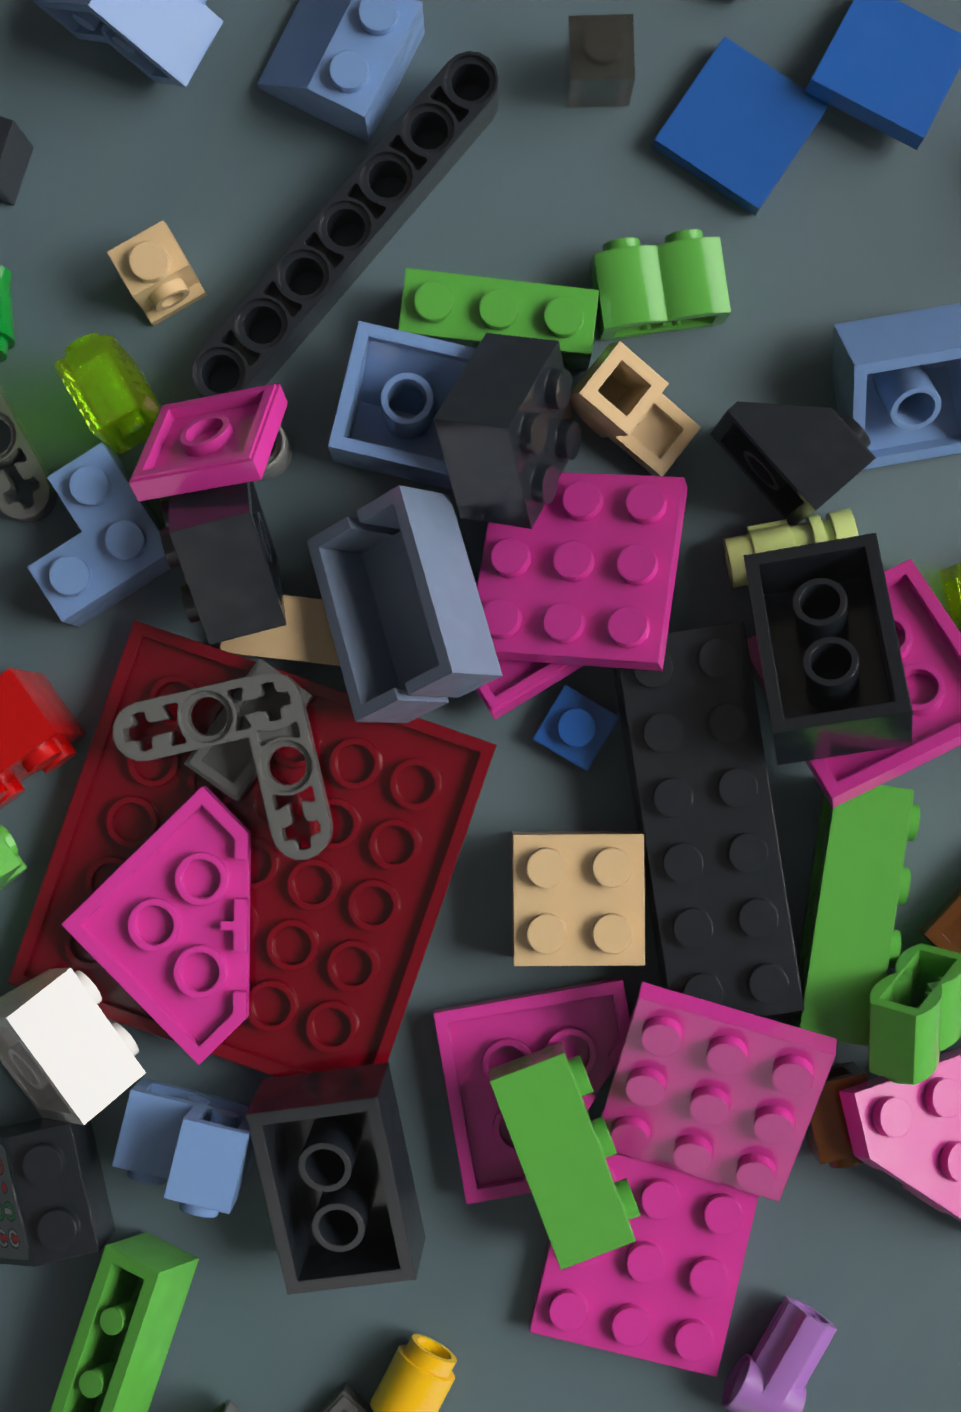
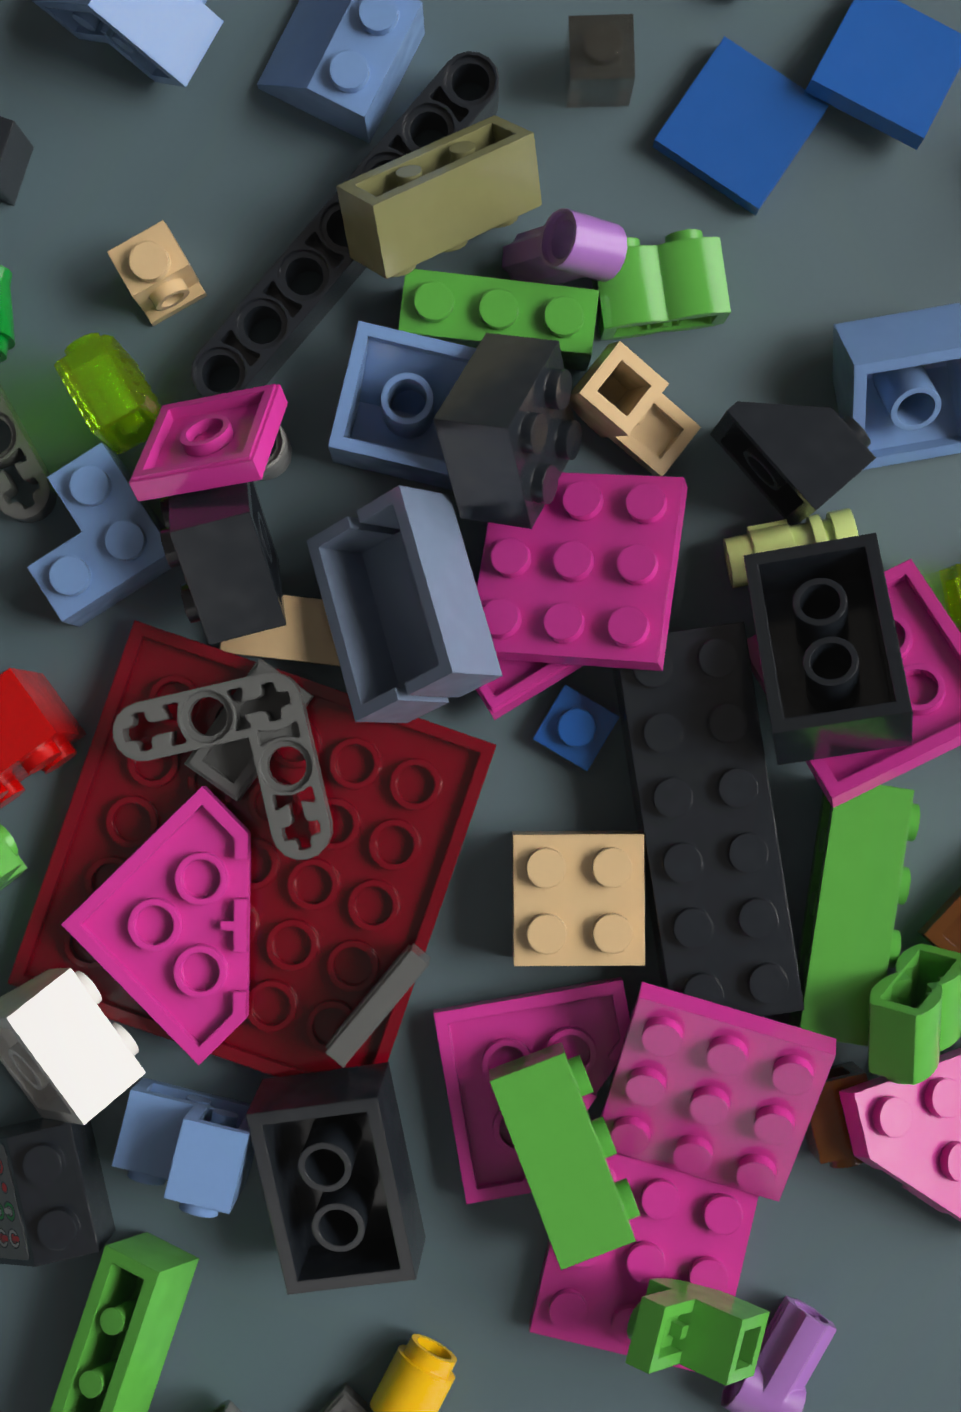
none -> dark grey tile [325,943,431,1067]
none -> olive brick [336,115,542,279]
none -> medium lavender piece [502,208,628,285]
none -> bright green brick [625,1278,770,1386]

